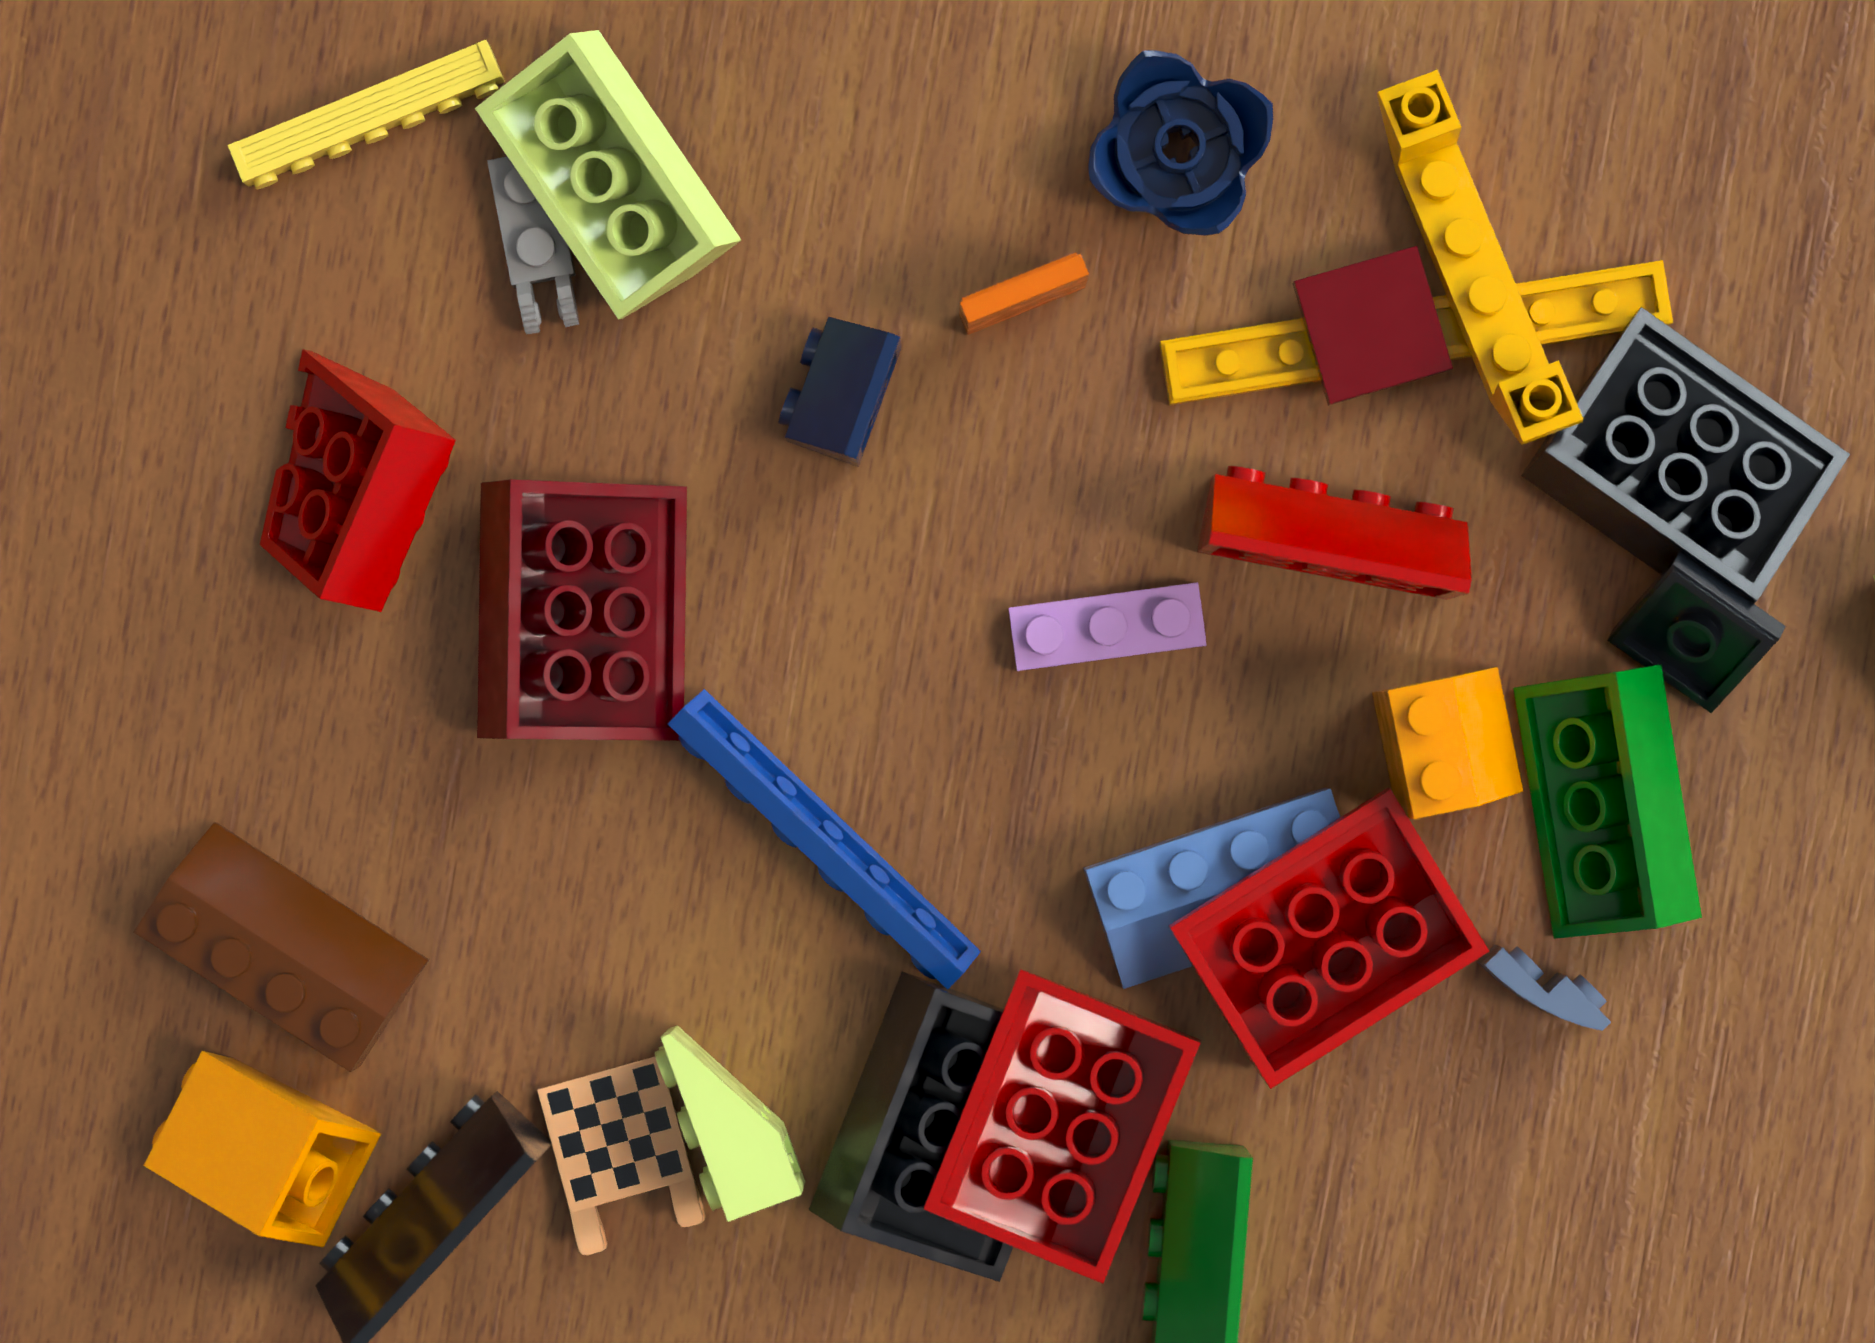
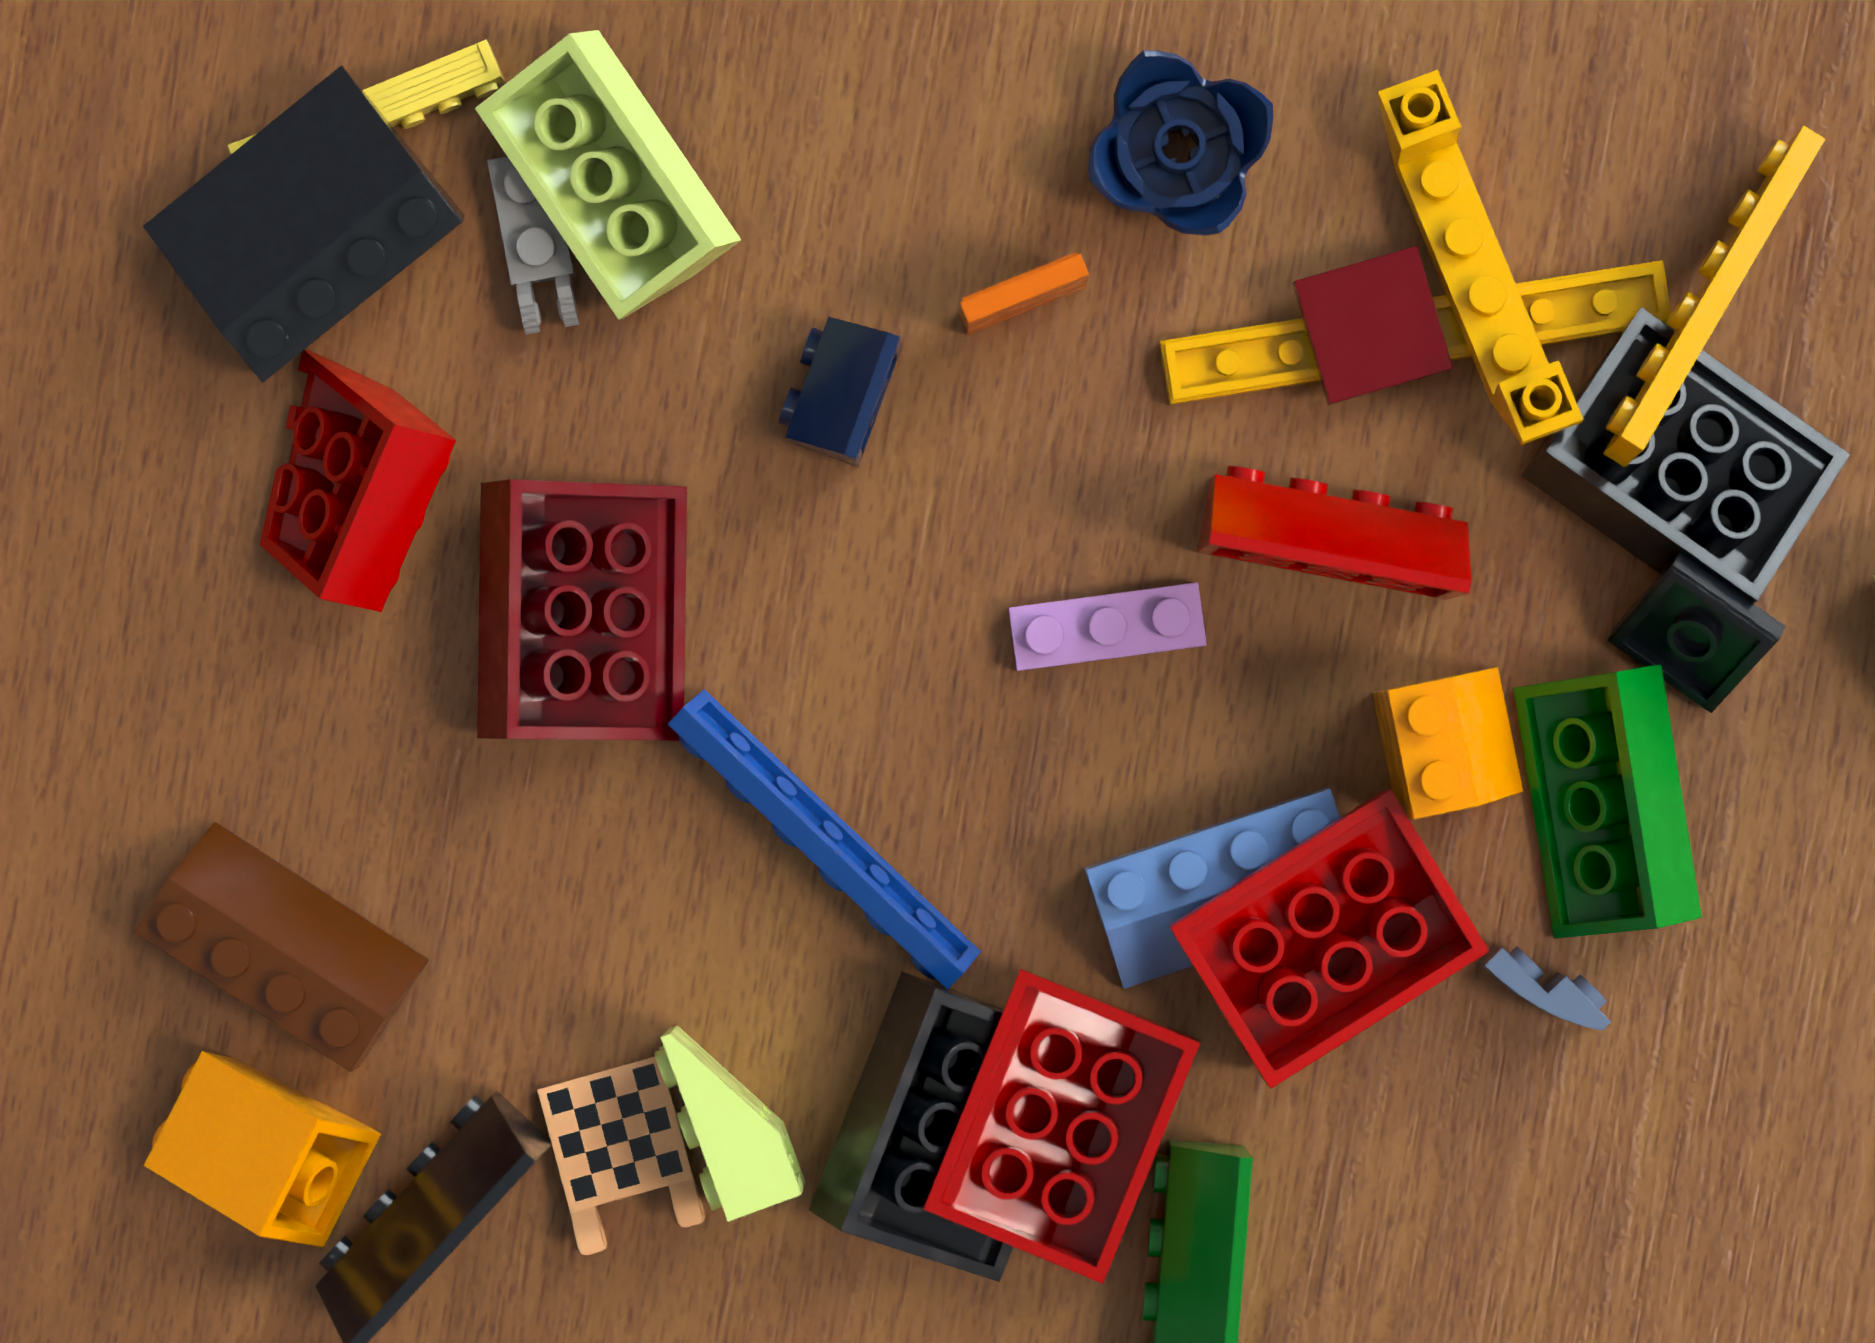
none -> black slope [143,65,465,383]
none -> yellow plate [1603,126,1825,467]

